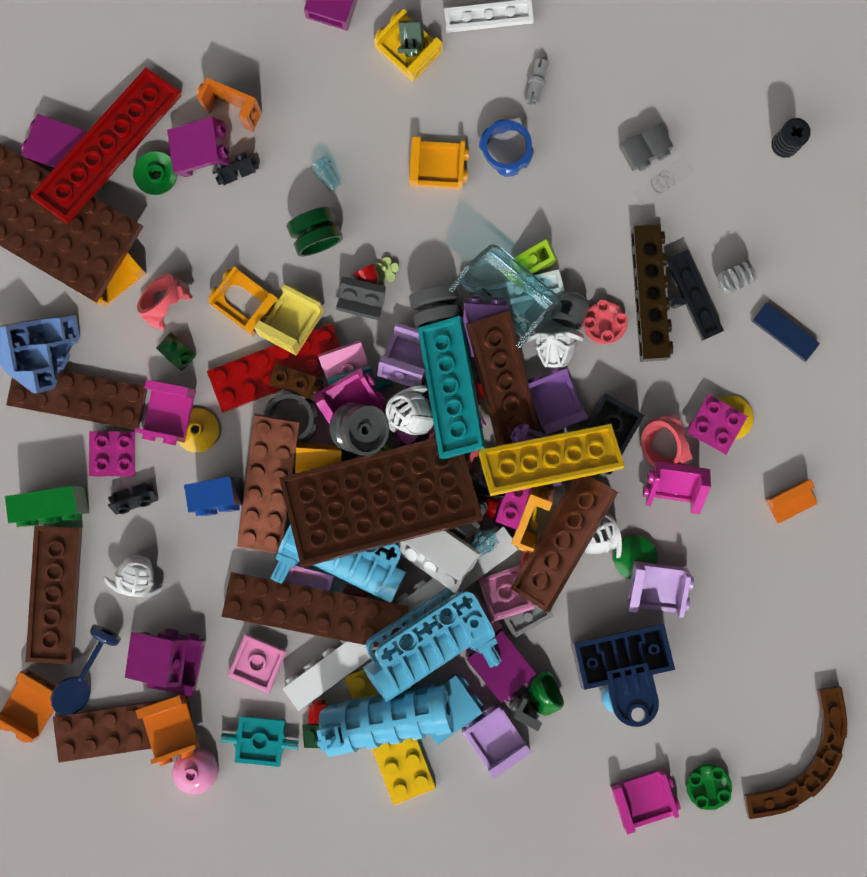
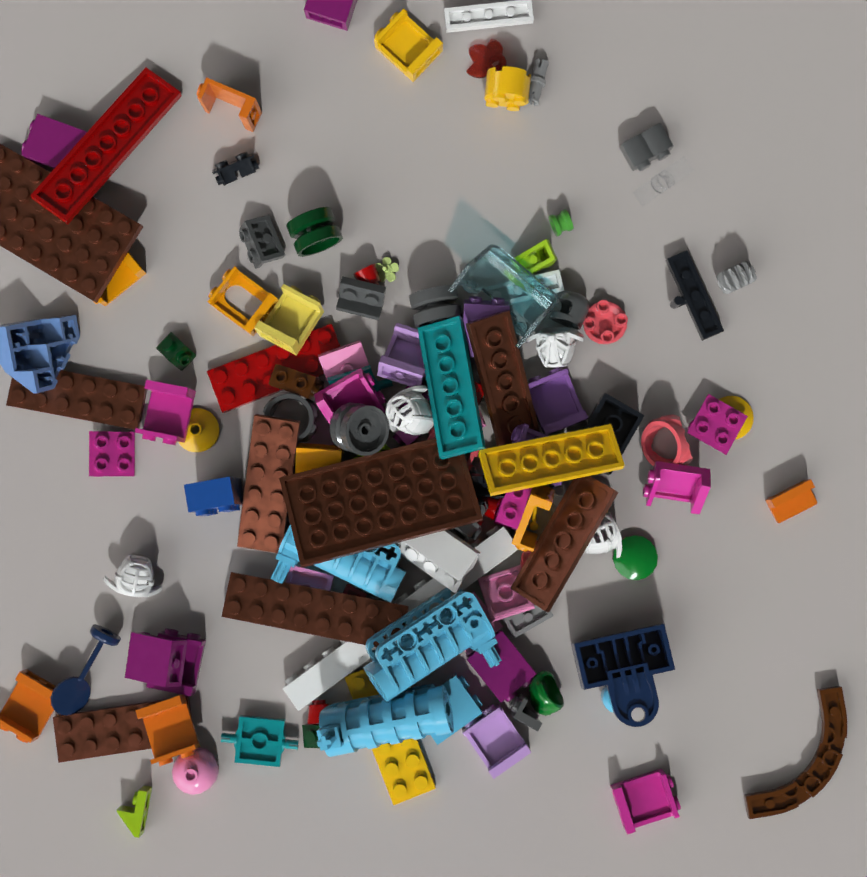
green brick [5,486,89,527] -> none
copper plate [25,526,82,664] -> none
black hinge [108,482,158,515] -> none
green dish [133,151,178,195] -> none
coral piece [137,274,193,330] -> none
magenta panel [167,116,230,177] -> none
bright pink plate [227,633,288,693] -> none
clear light blue cone [311,157,341,192] -> none
dark green bracket [398,20,425,57] -> none
light orange panel [409,137,469,189] -> none
clear light blue cone [471,529,500,558] -> none
blue piece [479,119,534,177] -> none
lavender panel [627,561,694,618] -> none
dark brown brick [630,224,673,362] -> none
green dish [686,764,732,810] -> none
dark blue tile [751,303,820,362] -> none
black piece [771,118,811,158] -> none
none -> lime slope [117,785,152,838]
none -> dark grey bracket [239,215,285,269]
none -> clear red plate [466,39,507,78]
none -> yellow brick [484,66,531,111]
none -> bright green wheel [548,209,574,236]

